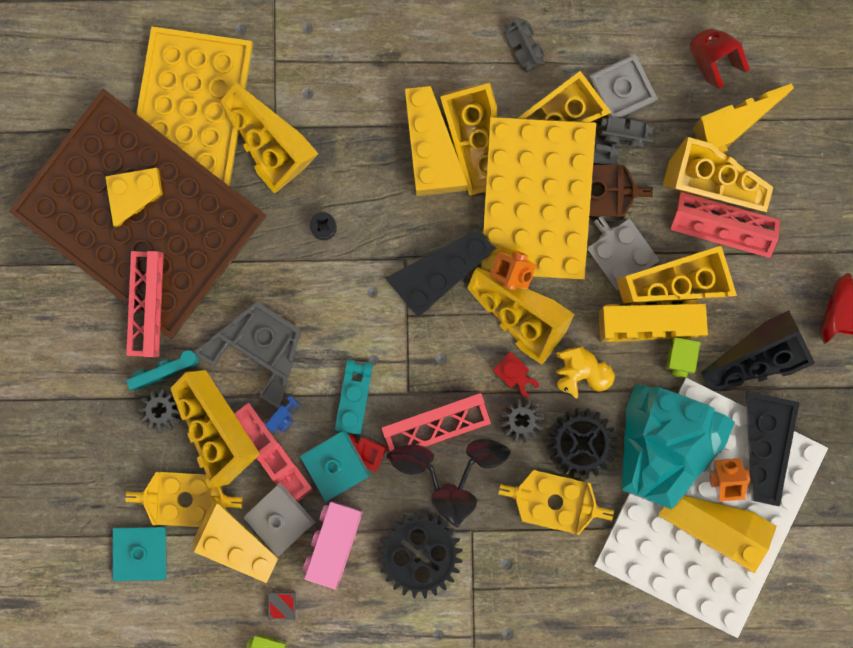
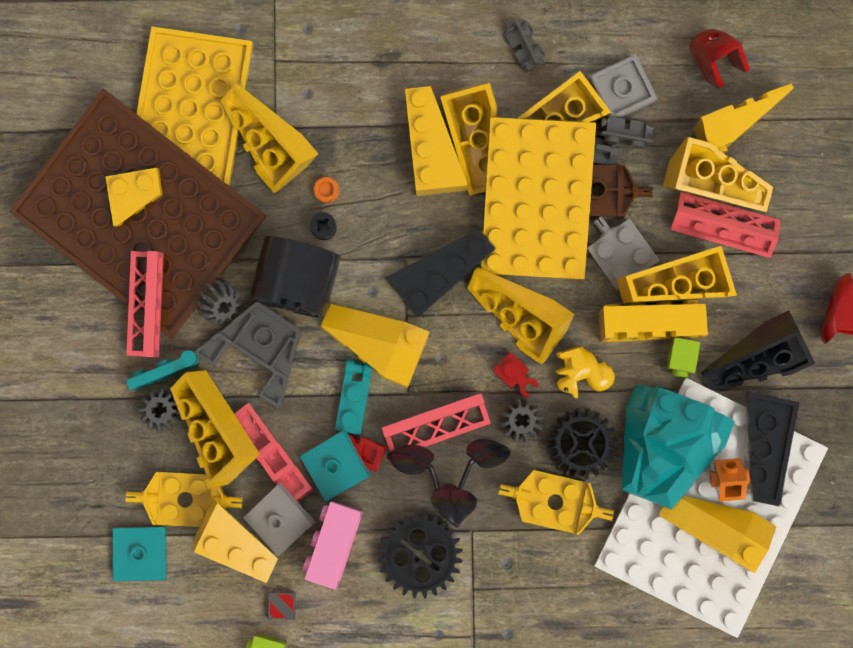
blue plate [265,396,302,434] -> none
orange brick [490,250,537,290] -> none
none -> dark grey gear [195,279,242,325]
none -> black brick [249,236,341,319]
none -> orange tile [313,177,339,204]
none -> yellow wedge [321,304,430,388]

